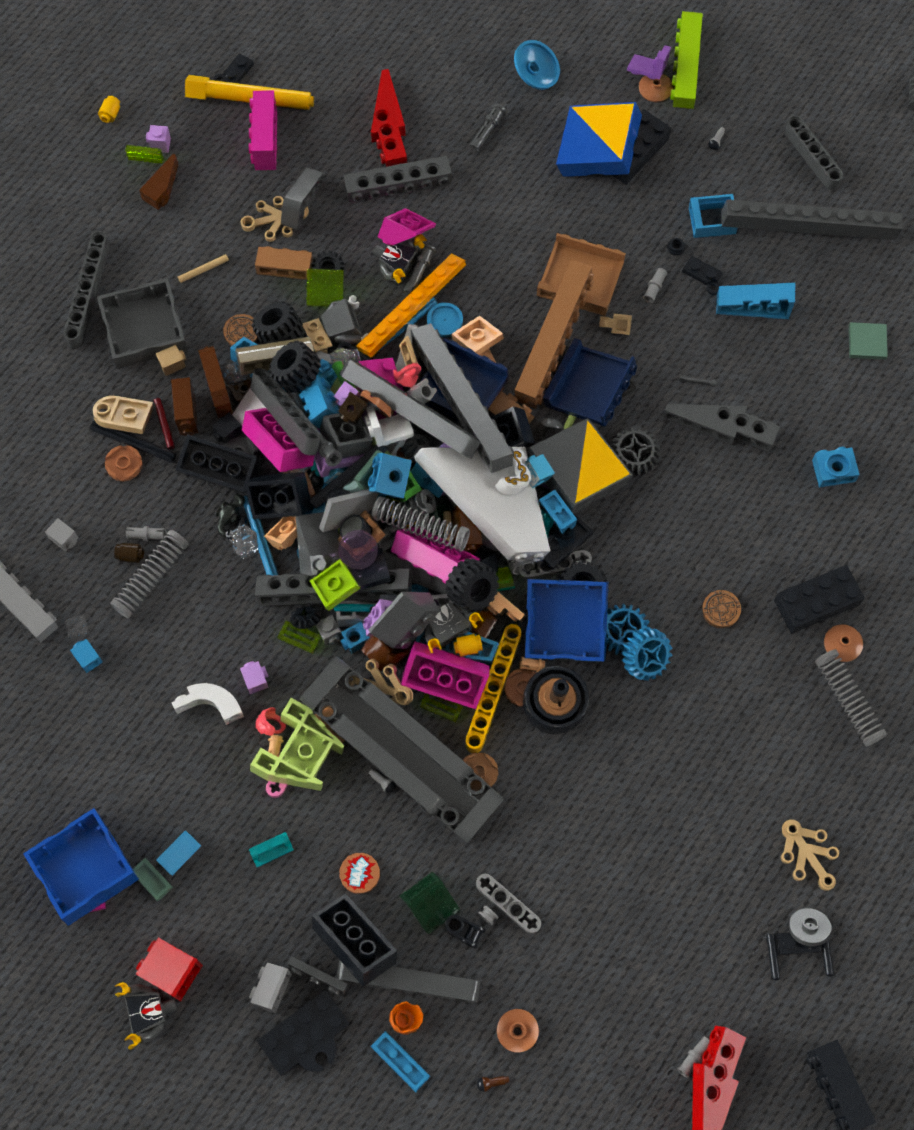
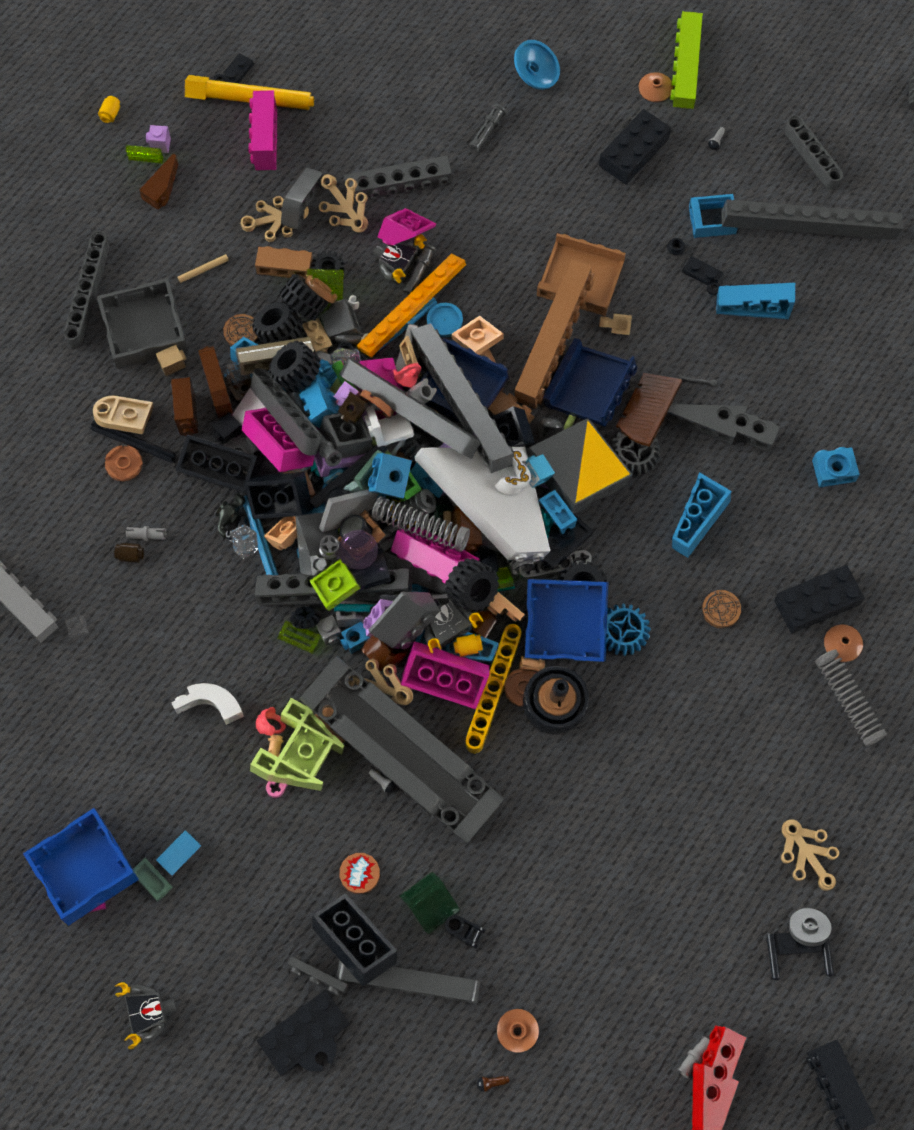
light grey brick [45,518,78,552] -> none
dark azure brick [70,639,103,673] -> none
light grey piece [110,530,189,618] -> none
slope [136,937,203,1002] -> none
dark red bar [153,398,175,450] -> none
lavender brick [240,661,269,694] -> none
teal hinge [249,832,294,867] -> none
light grey slope [249,963,292,1014] -> none
dark azure tile [370,1031,431,1092] -> none
red brick [371,69,407,167] -> none
orange hair [389,1001,423,1035] -> none
clear neon green tile [420,693,464,723] -> none
medium nougat tile [463,752,498,791] -> none
light grey beam [476,874,541,934] -> none
light grey bush [478,906,499,926] -> none
blue tile [556,102,642,176] -> none
dark azure gear [621,627,673,681] -> none
medium lavender bracket [627,45,671,79] -> none
light grey pin [643,268,667,303] -> none
sand green tile [849,322,888,360] -> none
none -> black tyre [279,274,329,321]
none -> medium nougat tile [305,275,338,303]
none -> tan plant [319,174,368,233]
none -> flat silver wheel [319,535,340,560]
none -> reddish brown piece [616,373,682,447]
none -> dark azure wedge [672,472,731,558]

